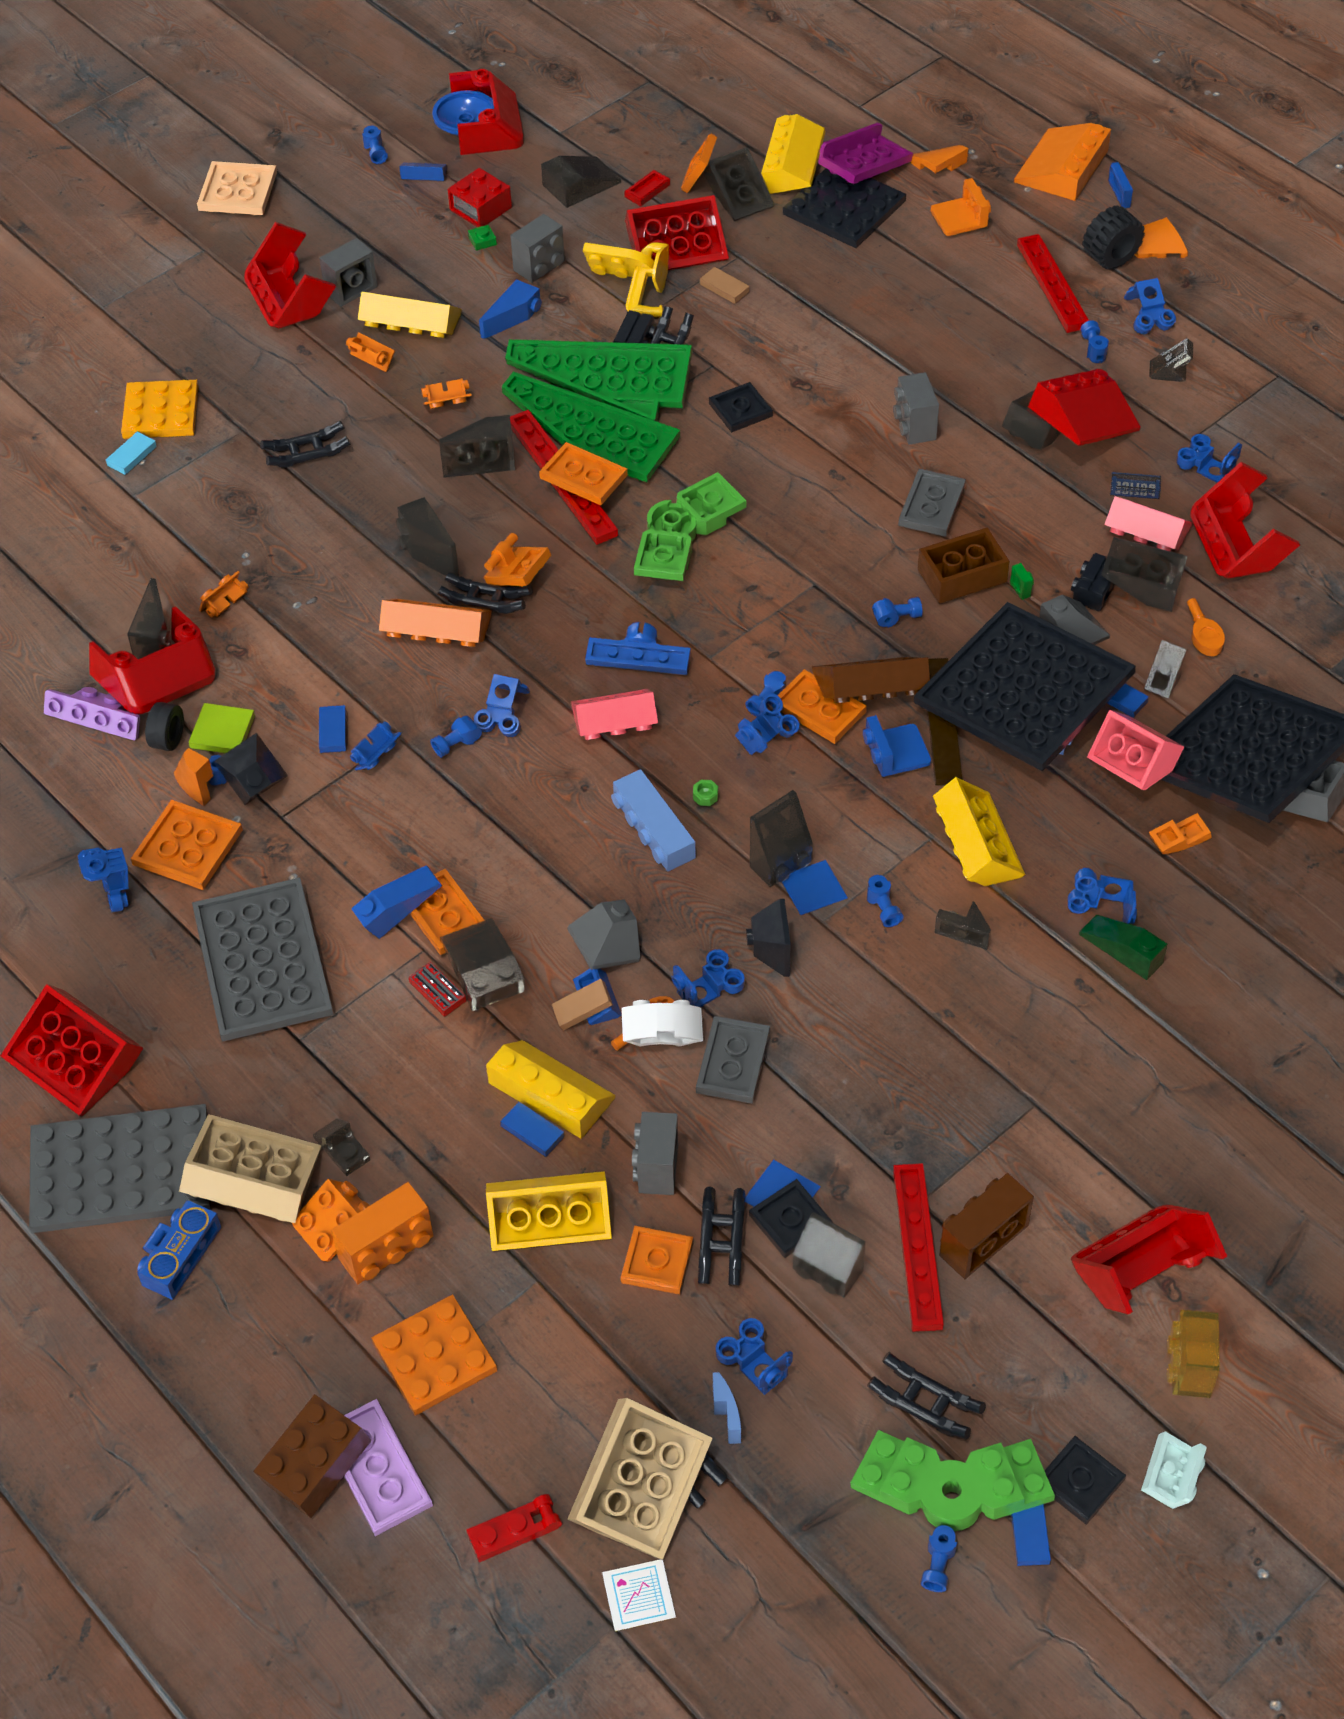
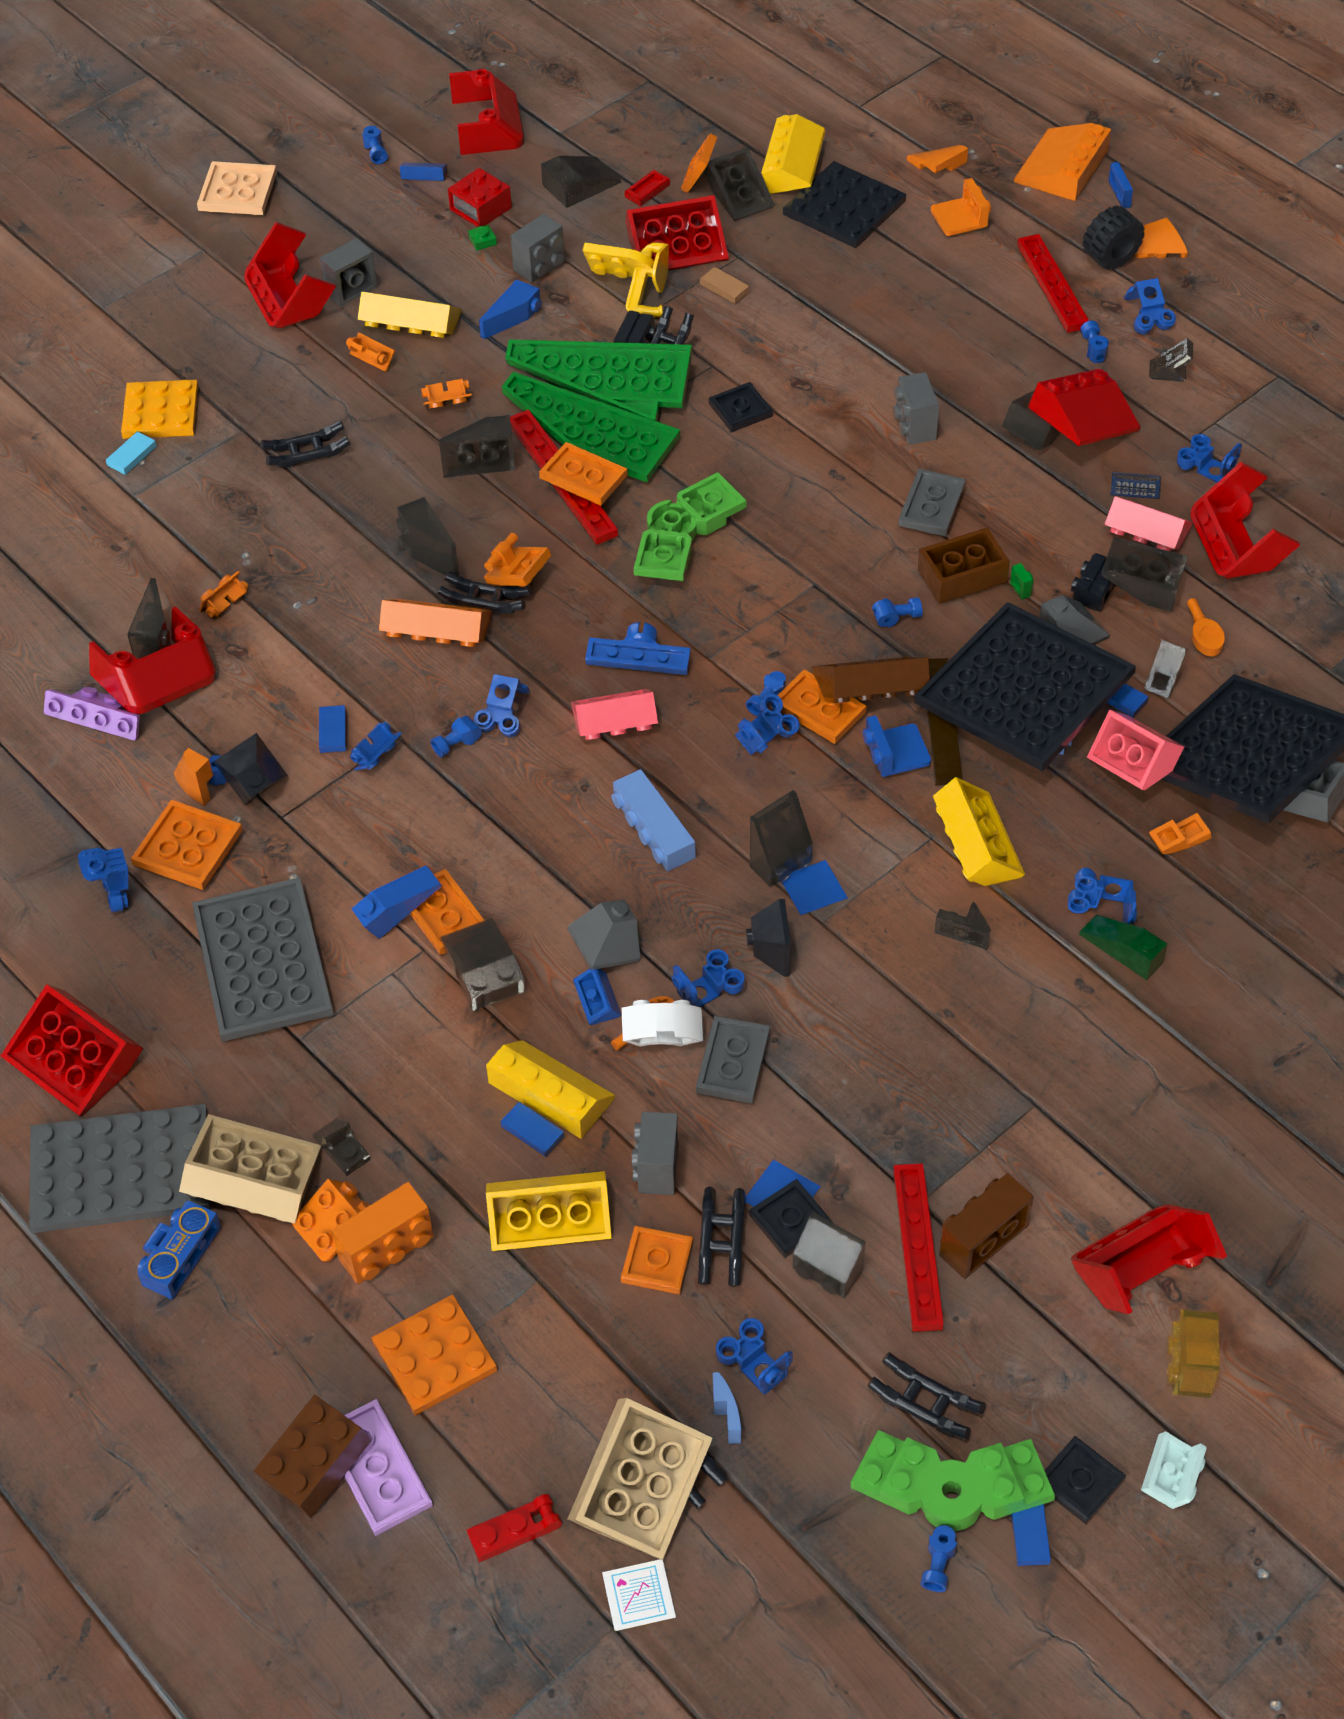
black tyre [145,702,184,751] -> none
lime tile [189,703,255,753] -> none
tile [409,962,466,1017] -> none
blue dish [432,90,494,135] -> none
medium nougat tile [552,979,613,1031] -> none
bright green tile [693,780,718,806] -> none
magenta bracket [818,122,913,184] -> none
blue leg [867,875,904,927] -> none

